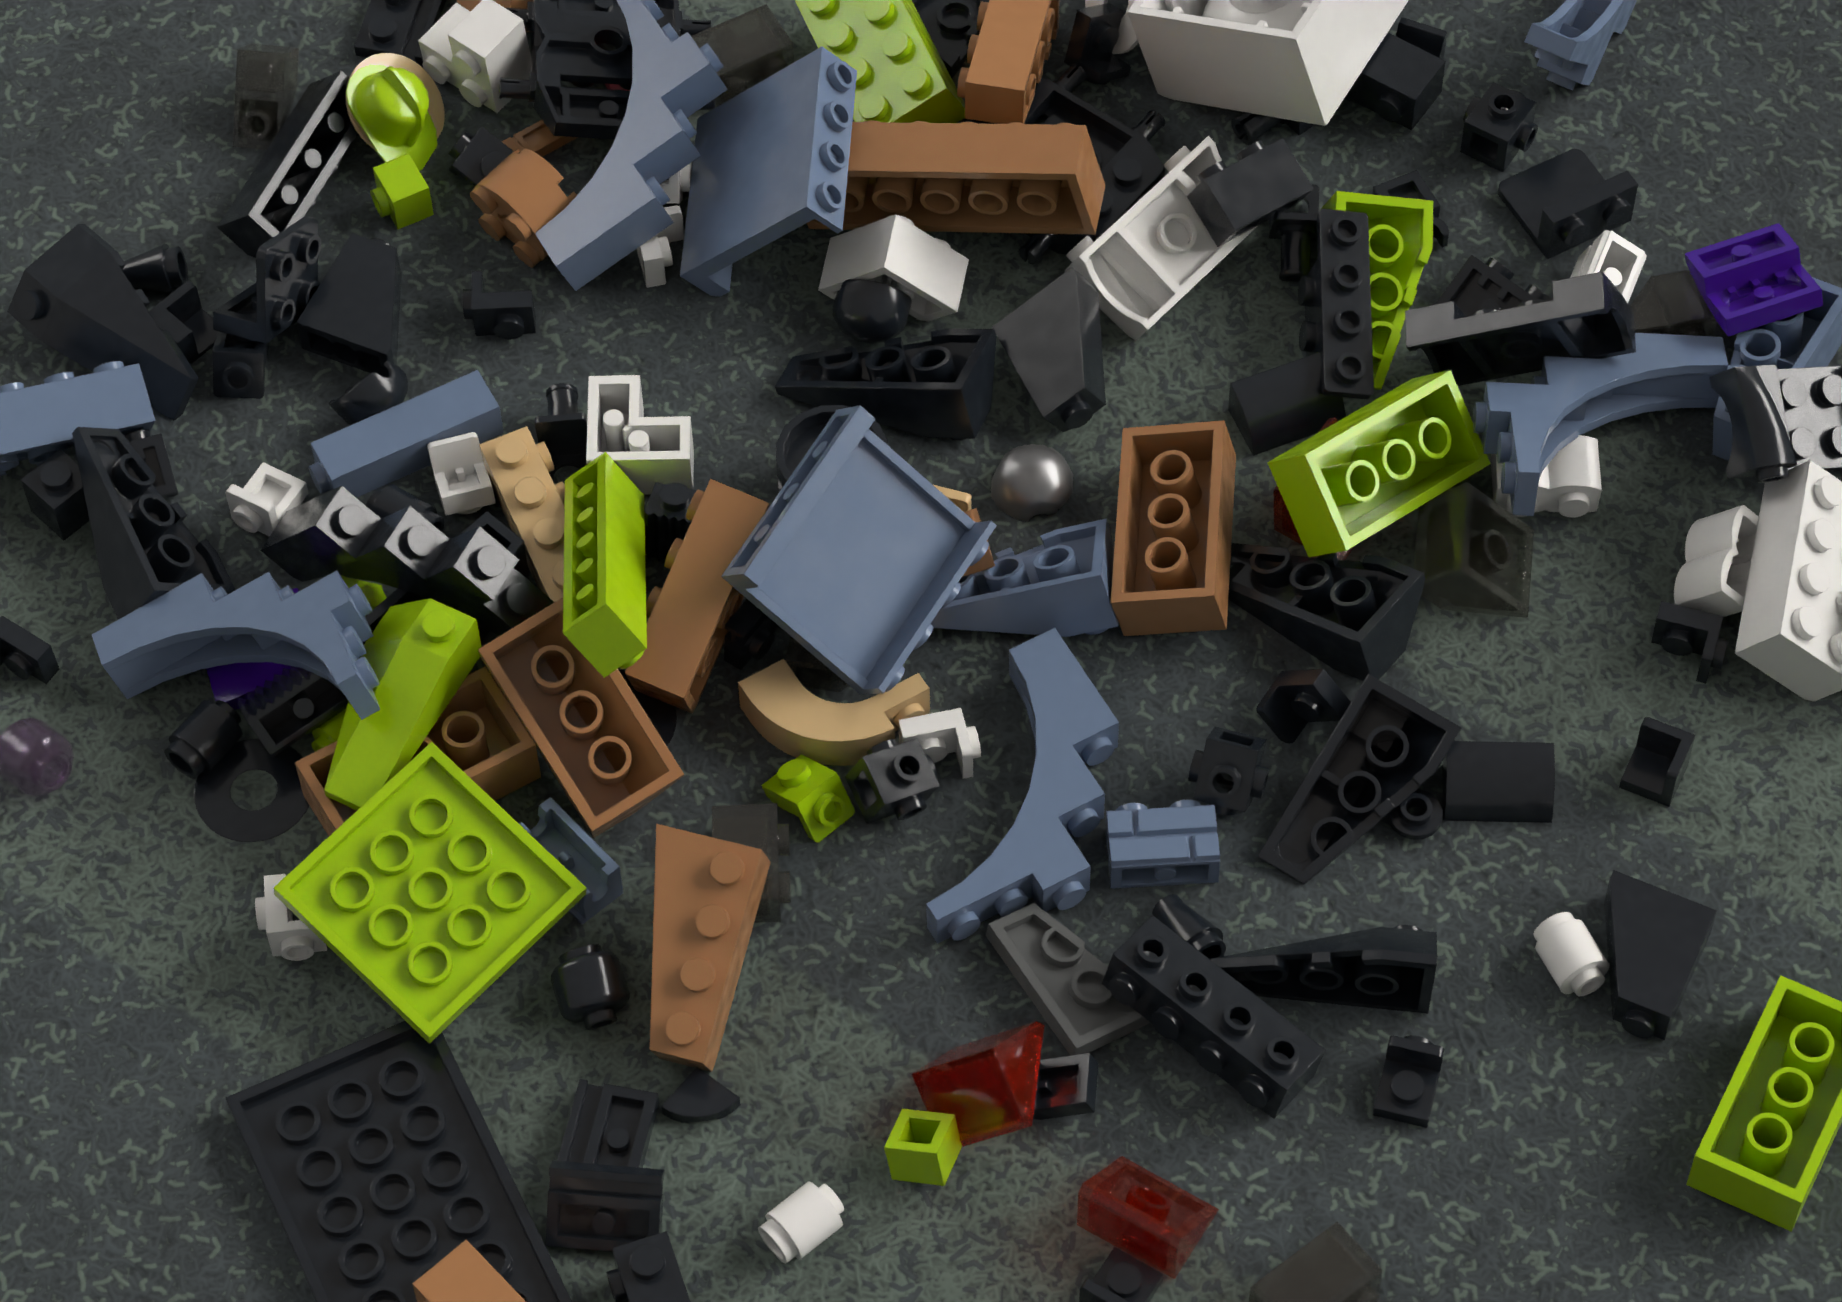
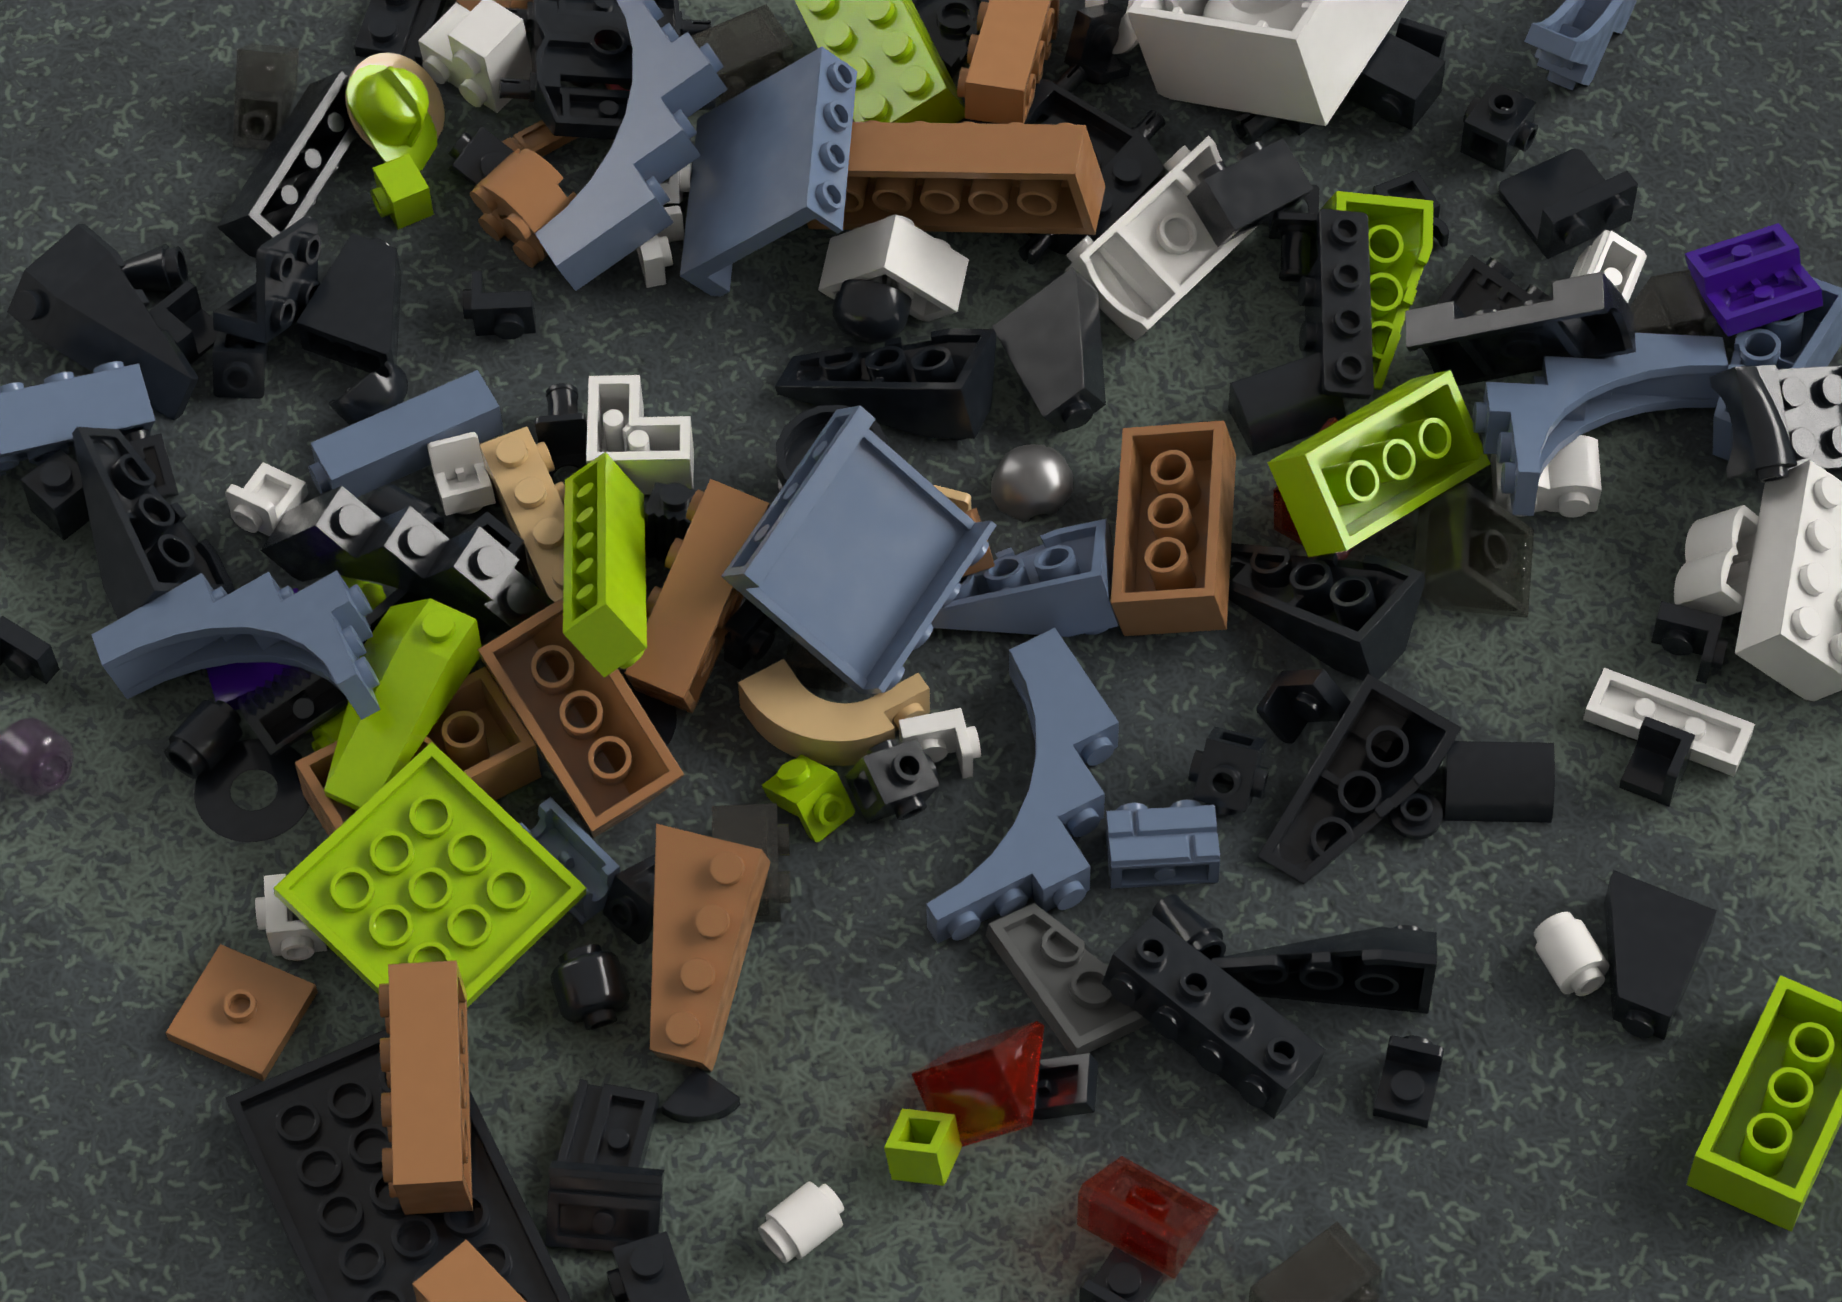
none -> medium nougat plate [166,944,318,1081]
none -> medium nougat brick [379,960,473,1215]
none -> black bracket [603,854,655,945]
none -> white plate [1583,668,1755,777]

